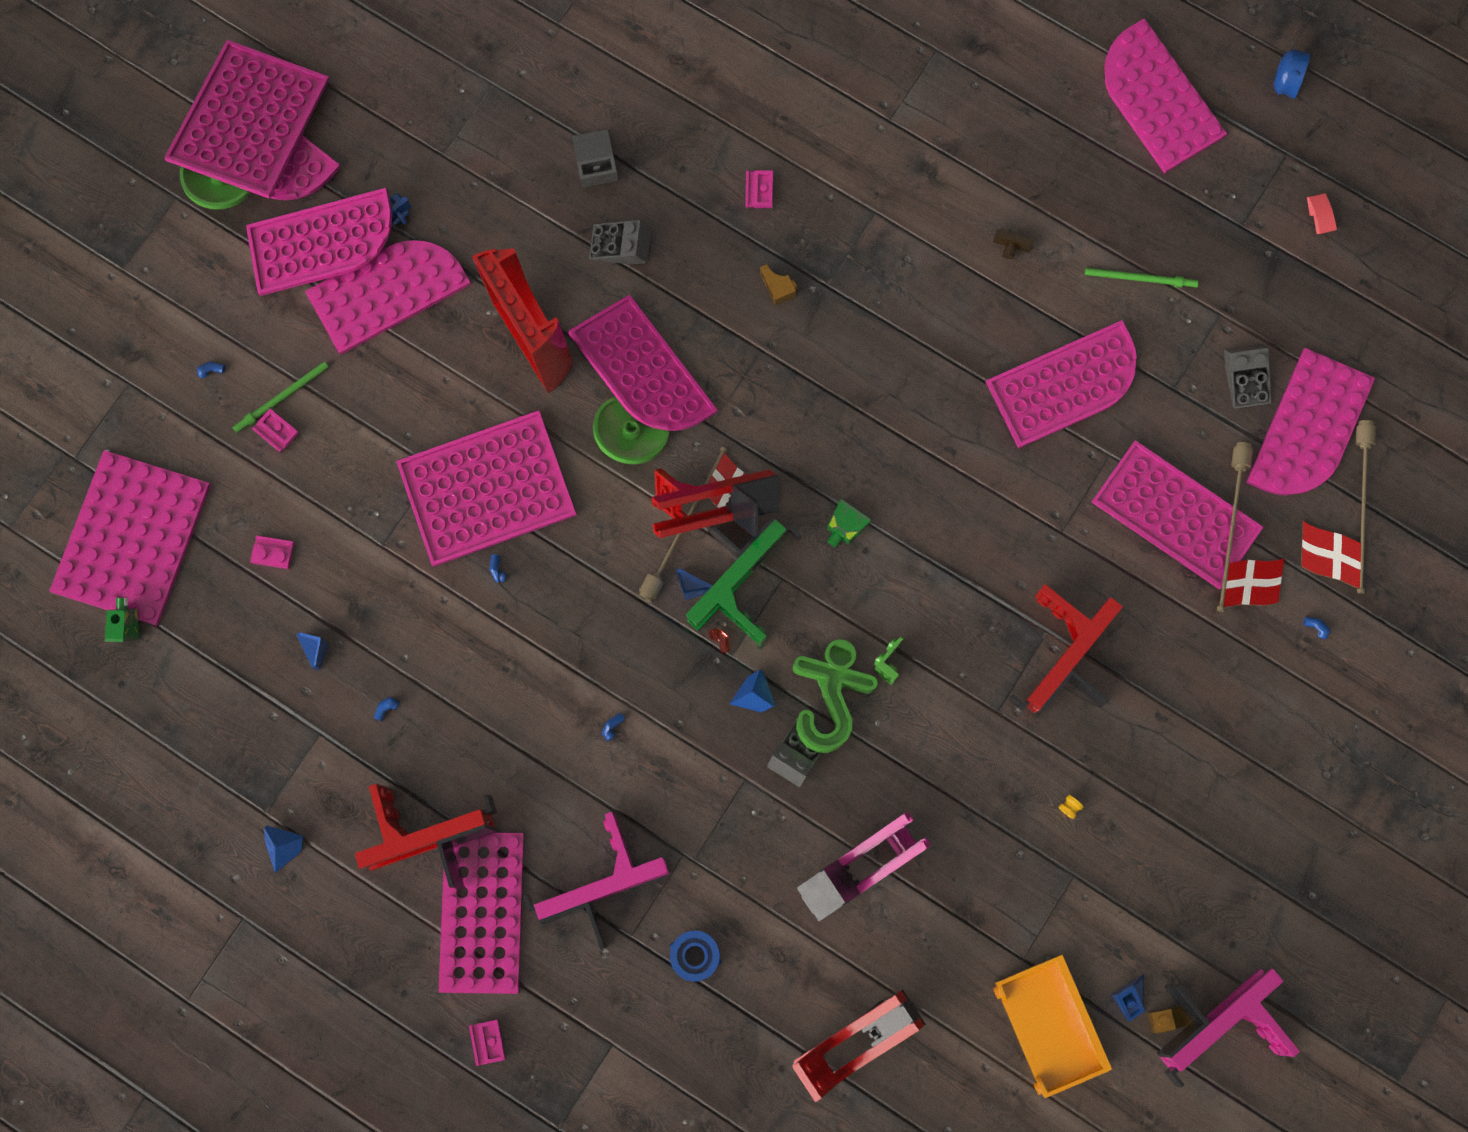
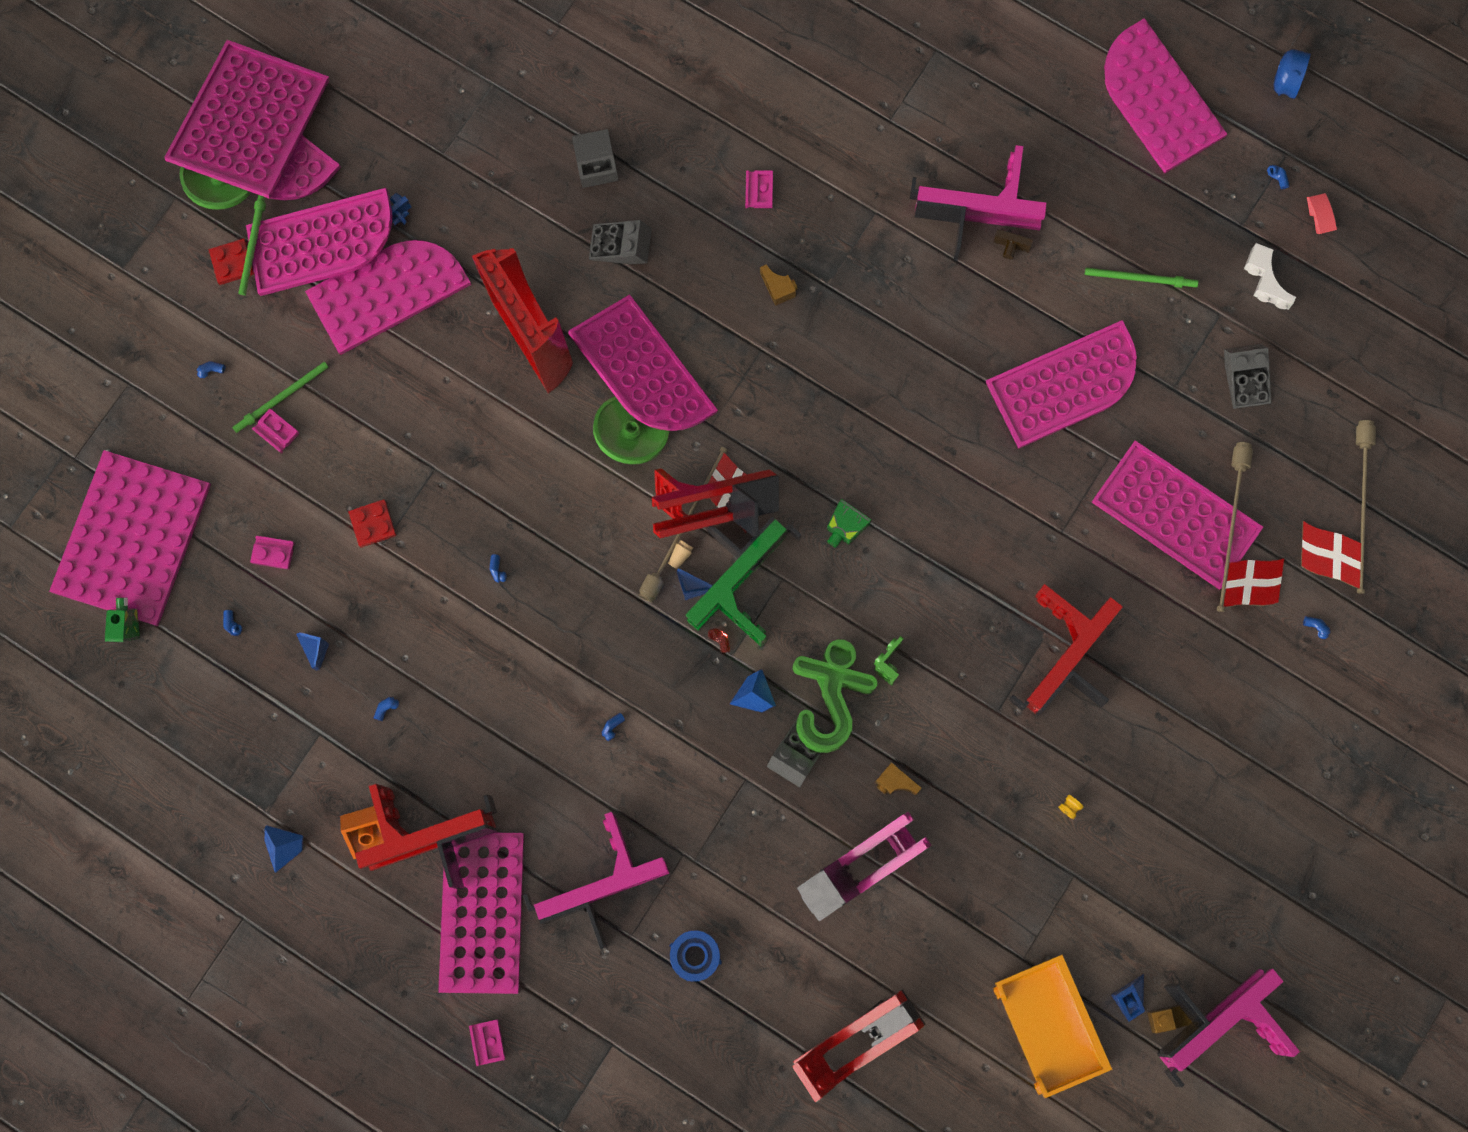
dark pink plate [396,410,577,567] -> none
dark pink plate [1246,348,1375,495] -> none
none -> red plate [208,239,255,285]
none -> blue arm [223,610,242,636]
none -> bright green bar [238,195,266,296]
none -> orange slope [340,806,384,859]
none -> red plate [348,499,397,548]
none -> tan cone [668,540,693,569]
none -> pearl gold arch [876,763,921,795]
none -> dark pink piece [910,145,1047,261]
none -> white arch [1244,243,1296,310]
none -> blue arm [1267,165,1290,189]

